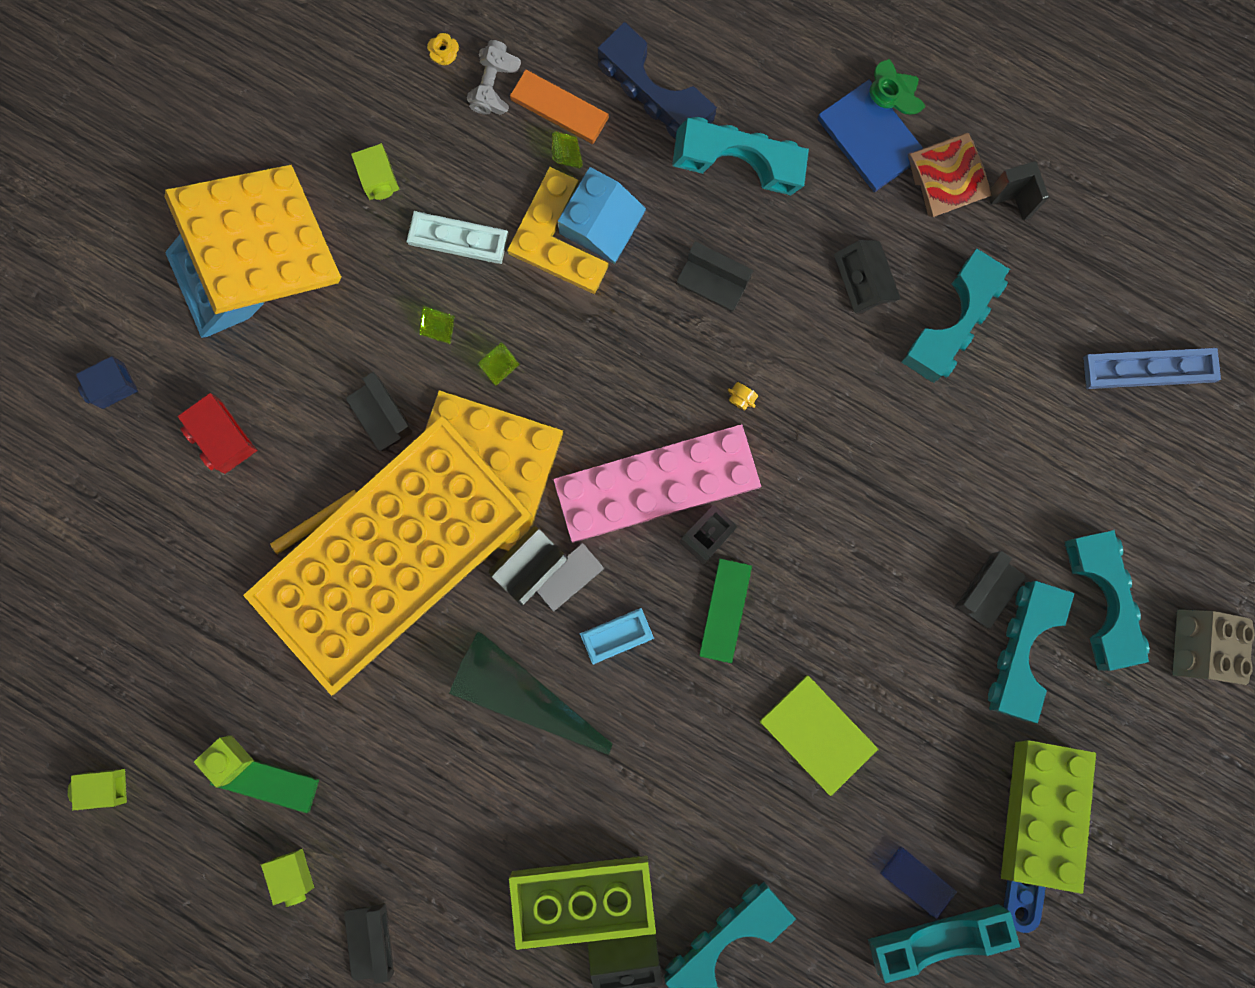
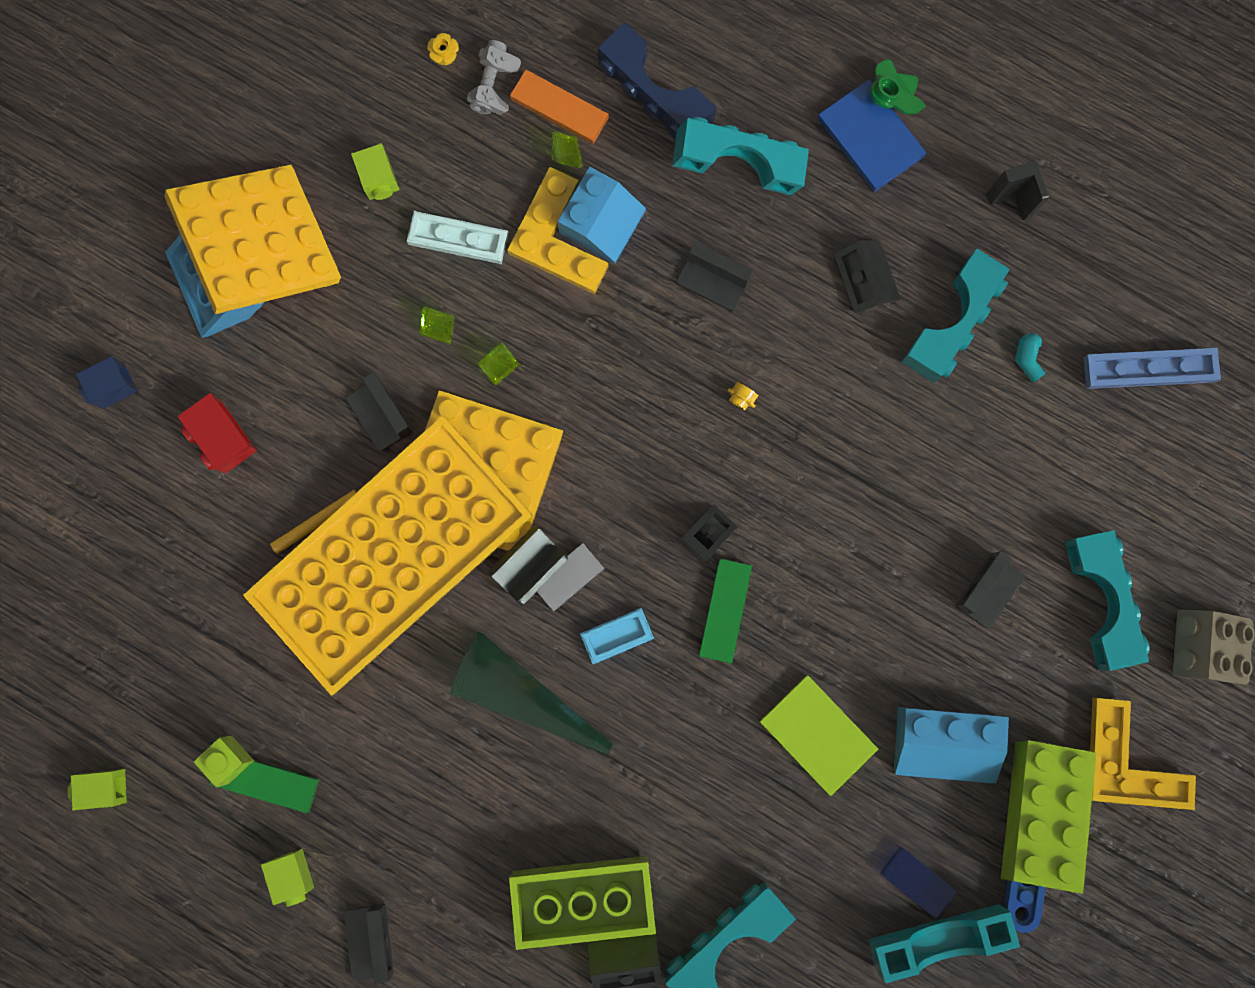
bright pink plate [554,424,761,543] -> none
slope [908,133,992,217] -> none
teal arch [988,581,1075,723] -> none
none -> dark azure slope [894,707,1009,784]
none -> teal arm [1015,333,1046,383]
none -> yellow plate [1090,698,1196,810]

